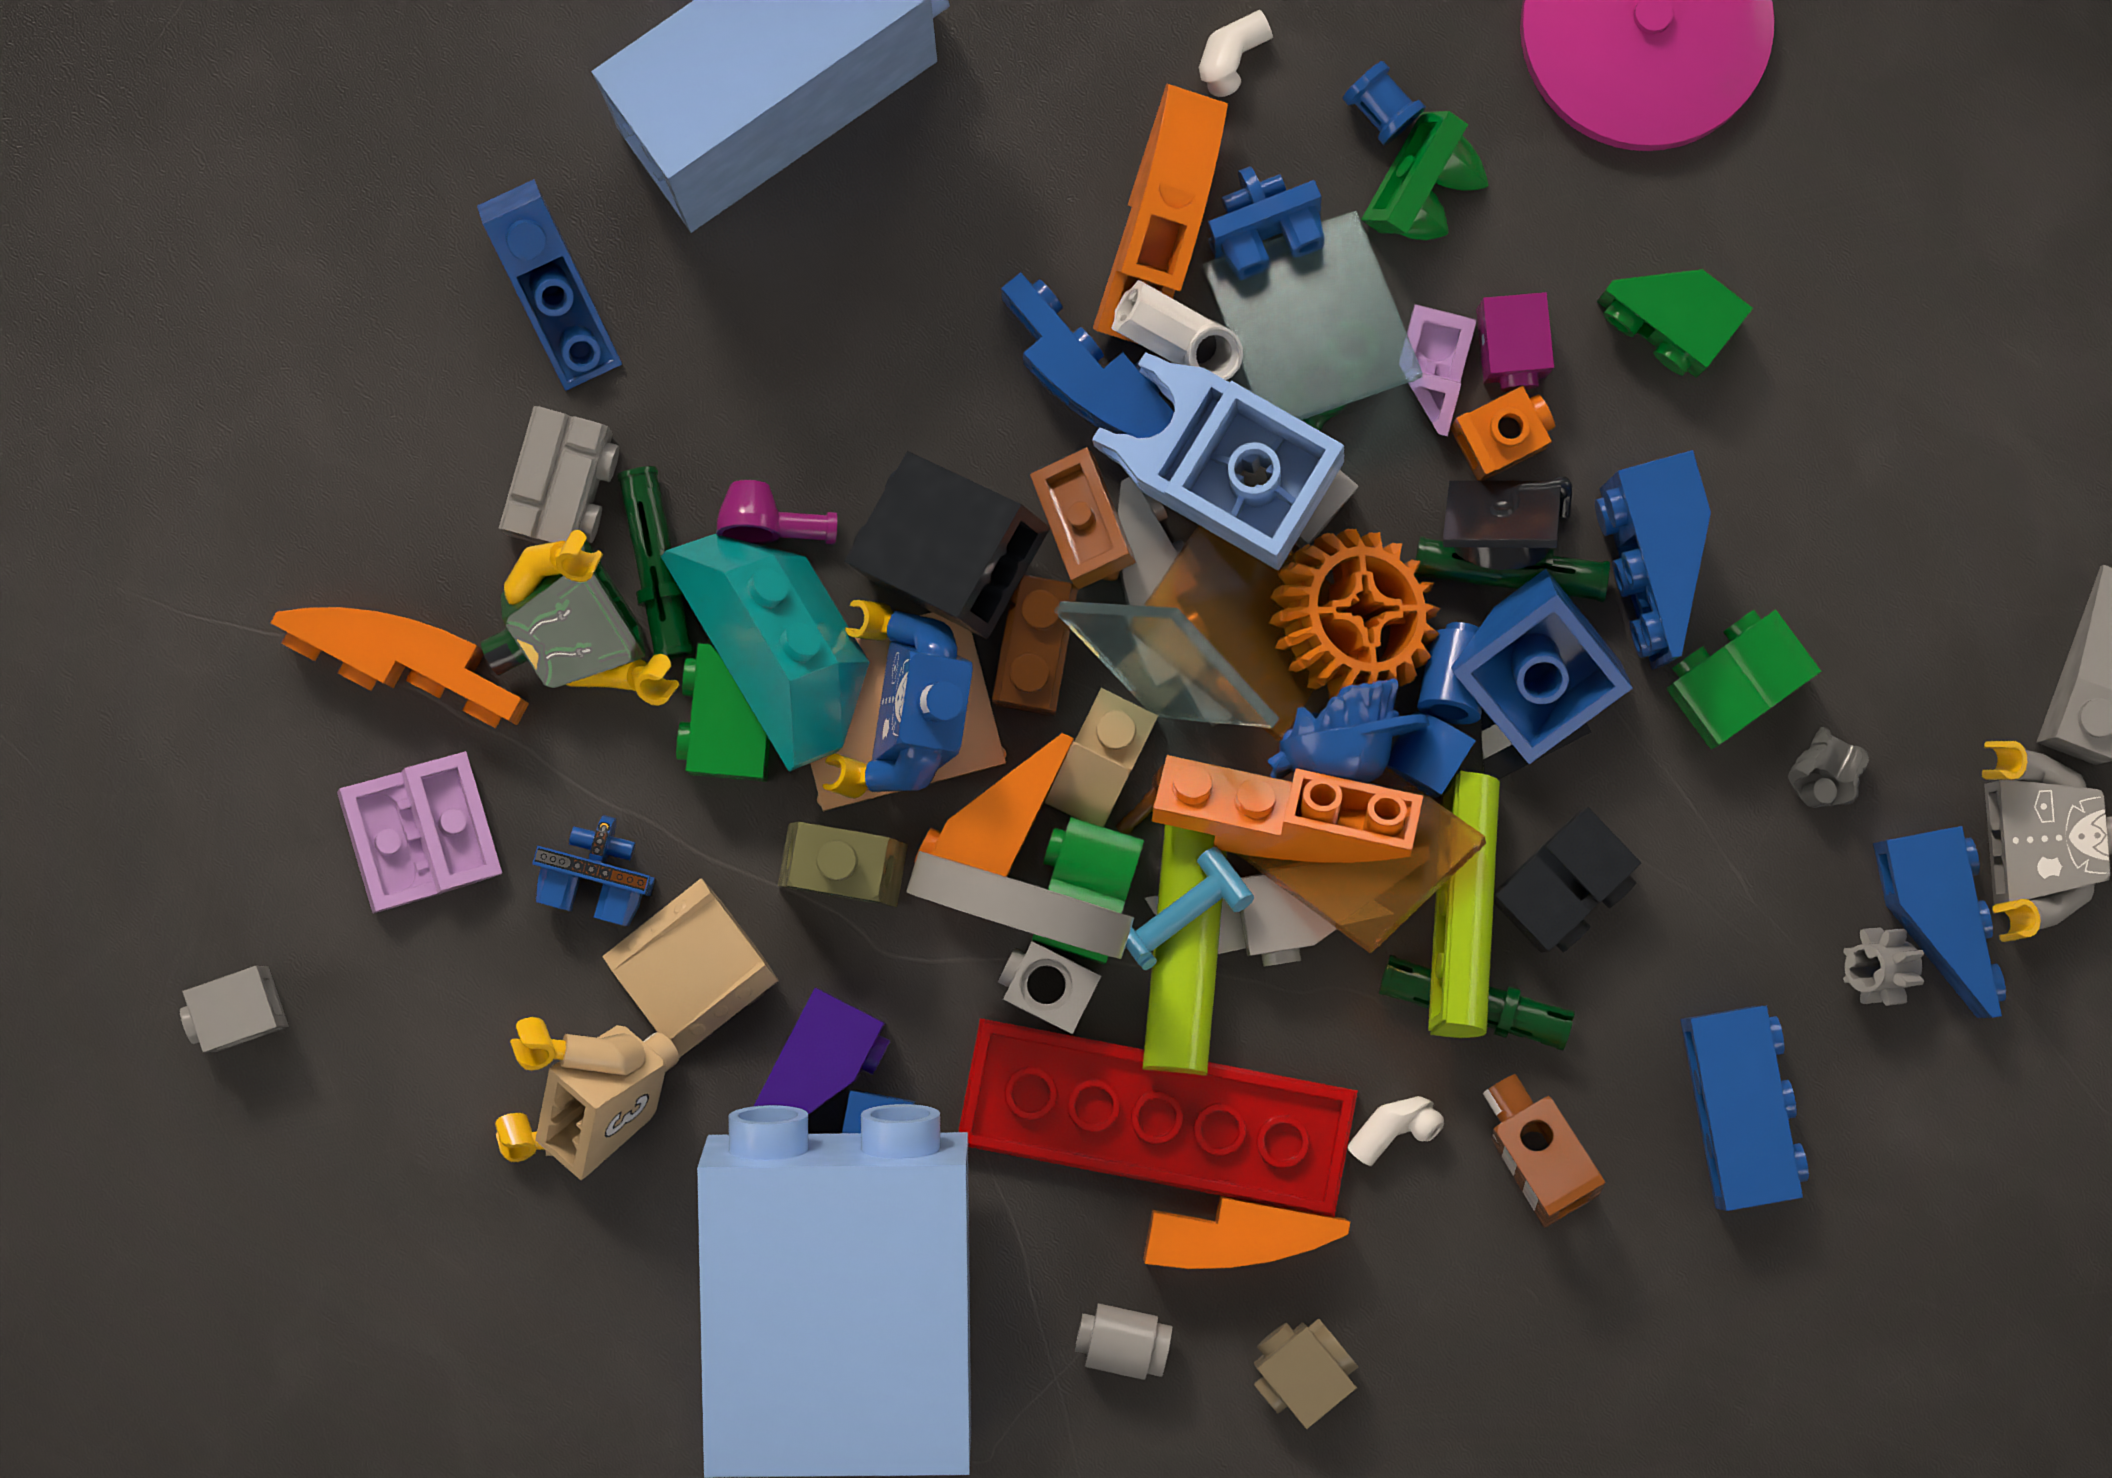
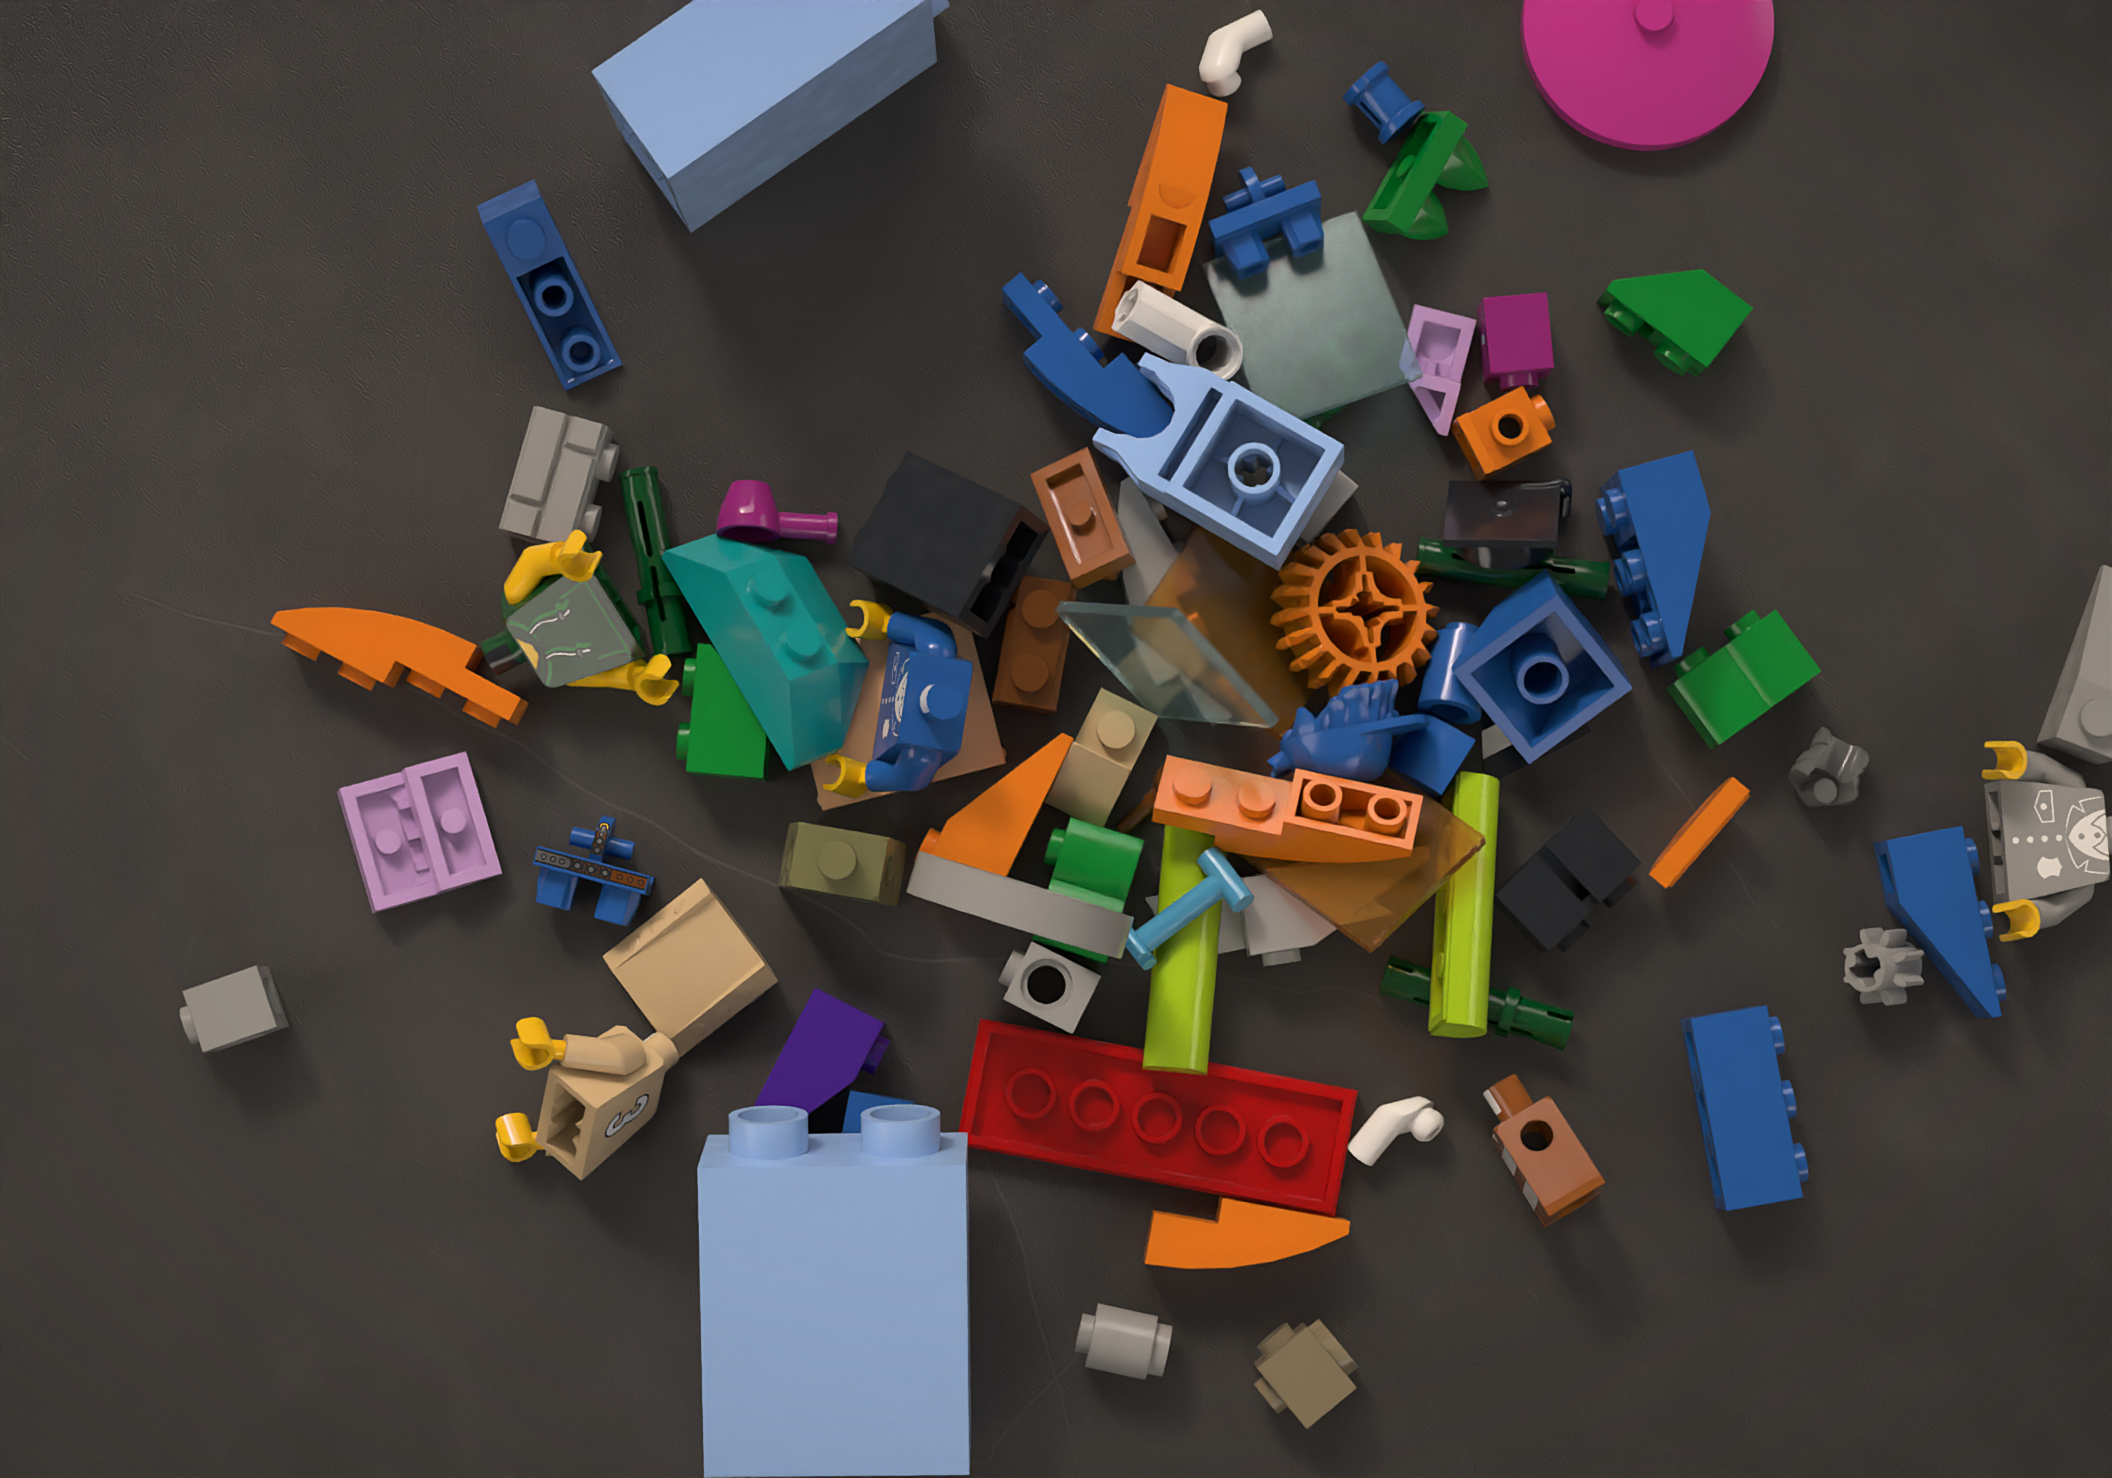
none -> orange tile [1649,777,1750,888]

